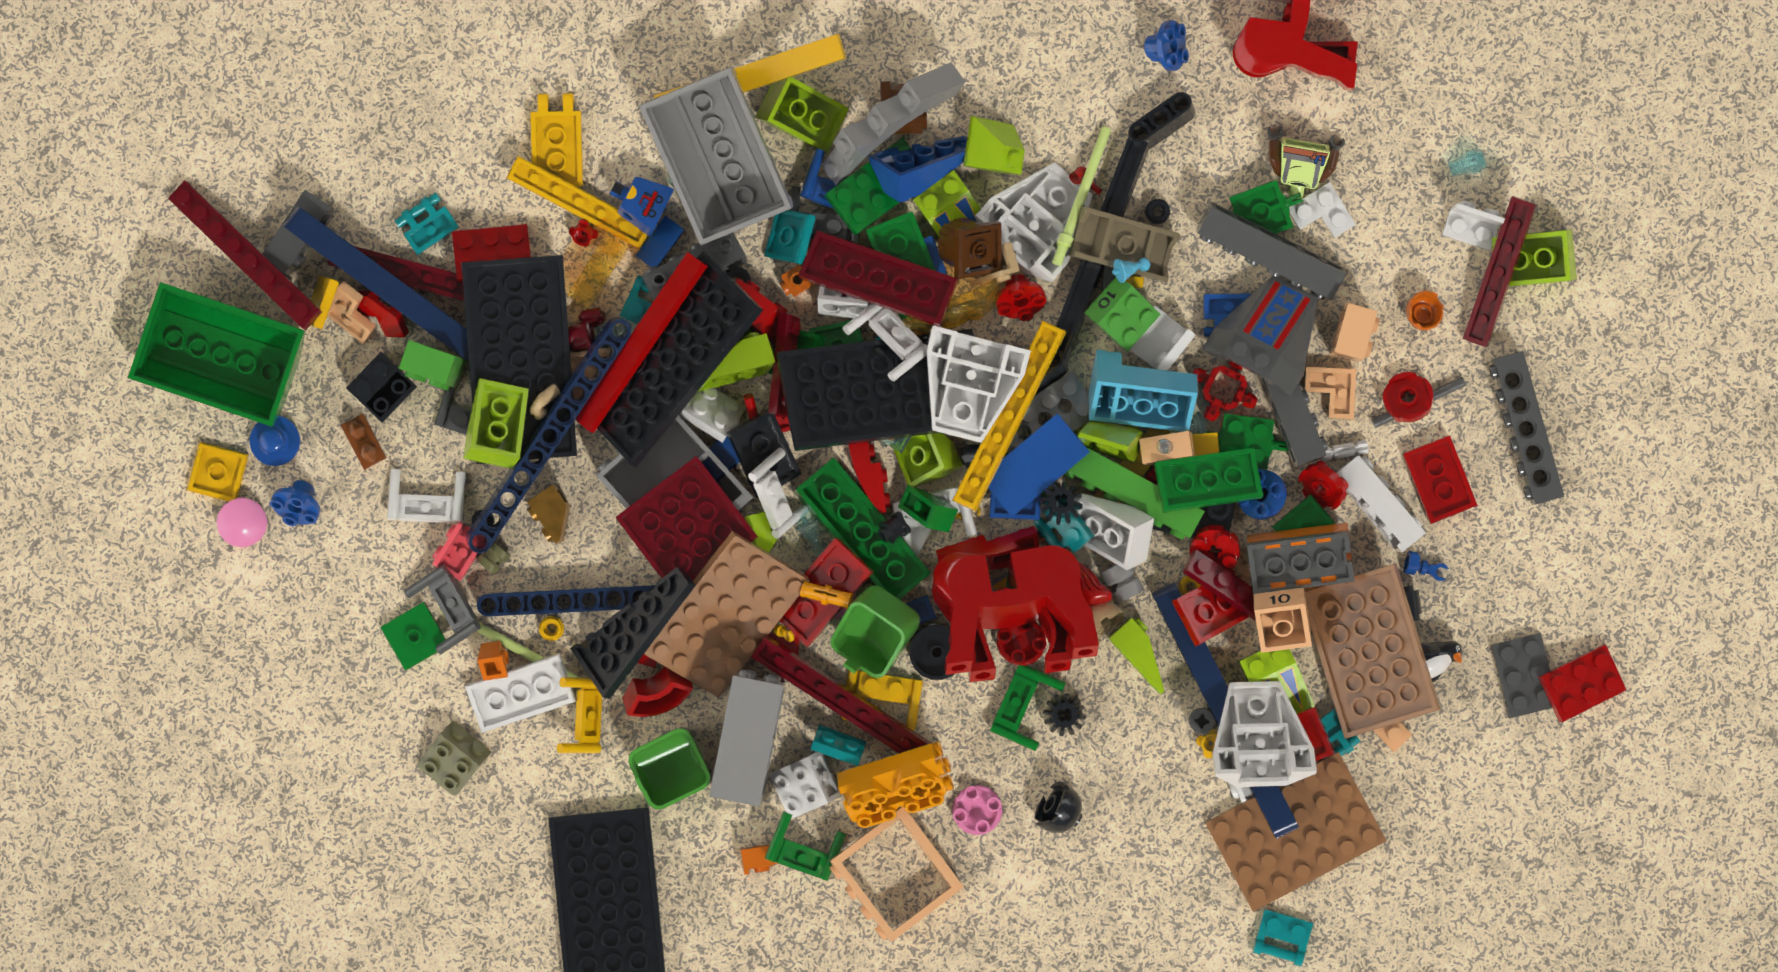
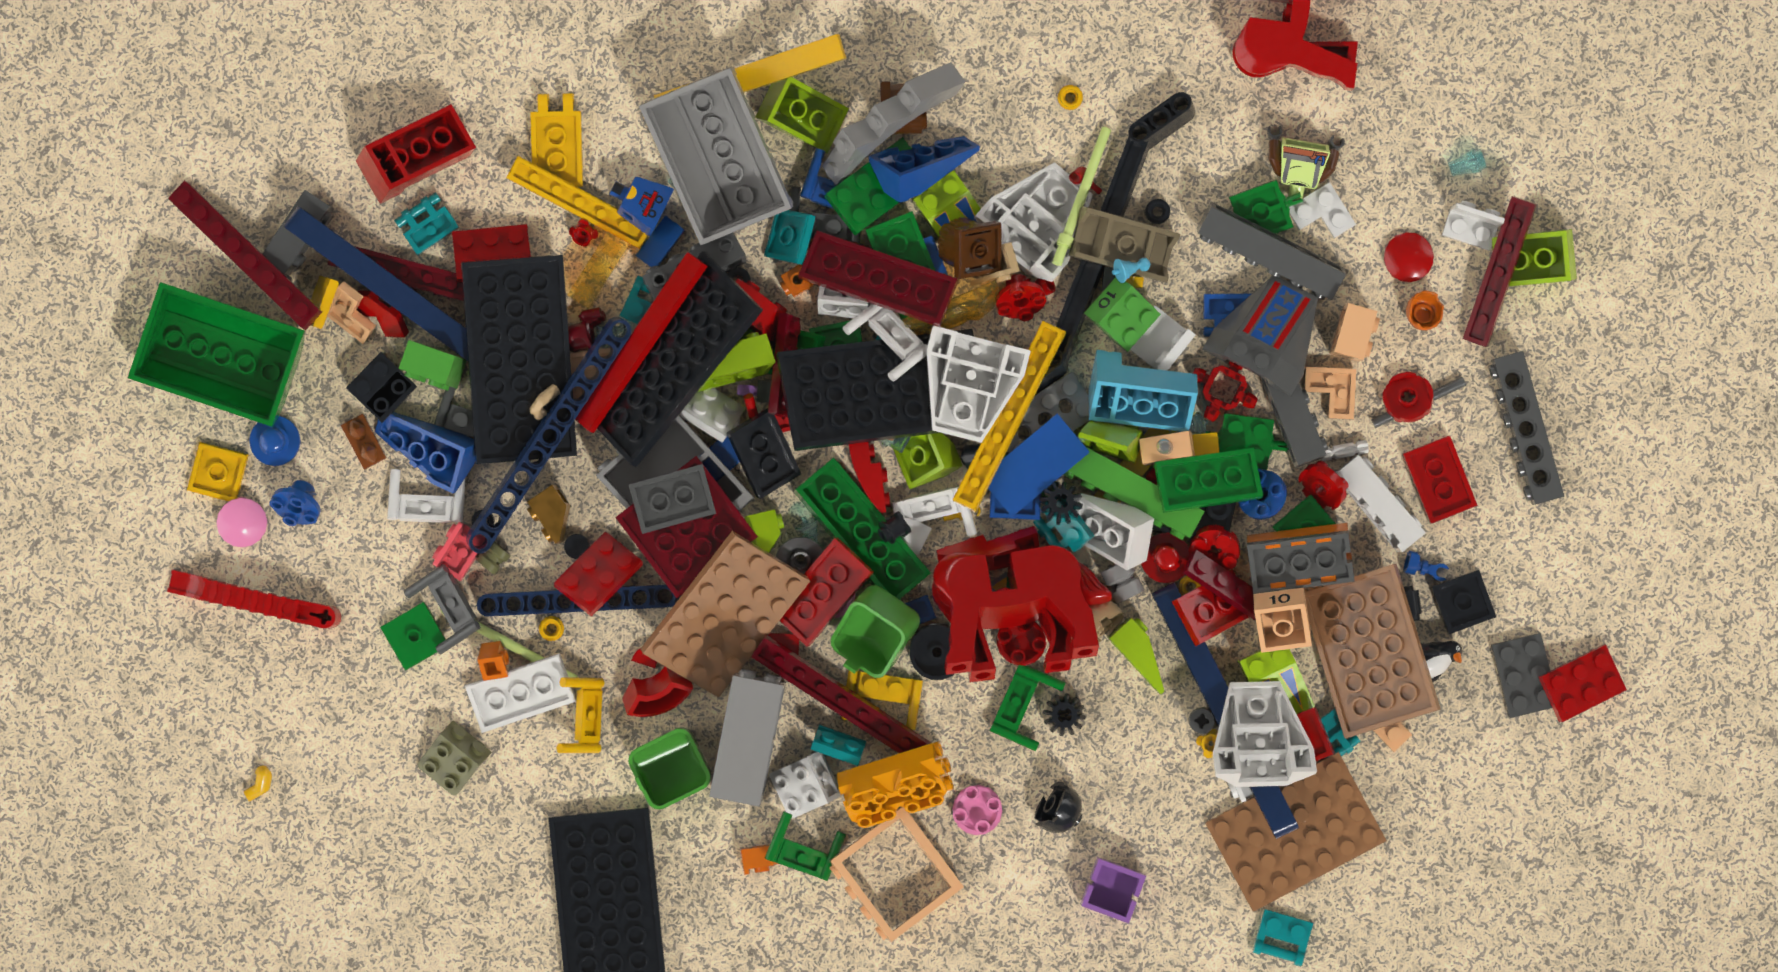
lime slope [463,378,529,469] -> none
black wing [570,567,696,699] -> none
white plate [748,448,808,539] -> none
yellow hand [772,624,794,642] -> none
light orange pin [800,581,853,609] -> none
green slope [898,485,958,532] -> none
lime slope [963,116,1025,175] -> none
blue plate [1144,20,1189,71] -> none
none -> red piece [167,570,342,629]
none -> yellow arm [244,765,272,802]
none -> red hinge [356,104,476,204]
none -> blue wedge [375,412,475,494]
none -> red plate [554,531,643,617]
none -> black tile [564,534,590,559]
none -> dark grey plate [629,464,716,534]
none -> pearl dark grey piece [737,380,772,404]
none -> flat silver dish [776,537,823,574]
none -> red hinge [1035,278,1056,296]
none -> yellow plate [1058,85,1083,110]
none -> medium lavender piece [1080,856,1146,924]
none -> red plate [1141,533,1190,583]
none -> red dish [1384,232,1434,282]
none -> black plate [1431,570,1496,634]

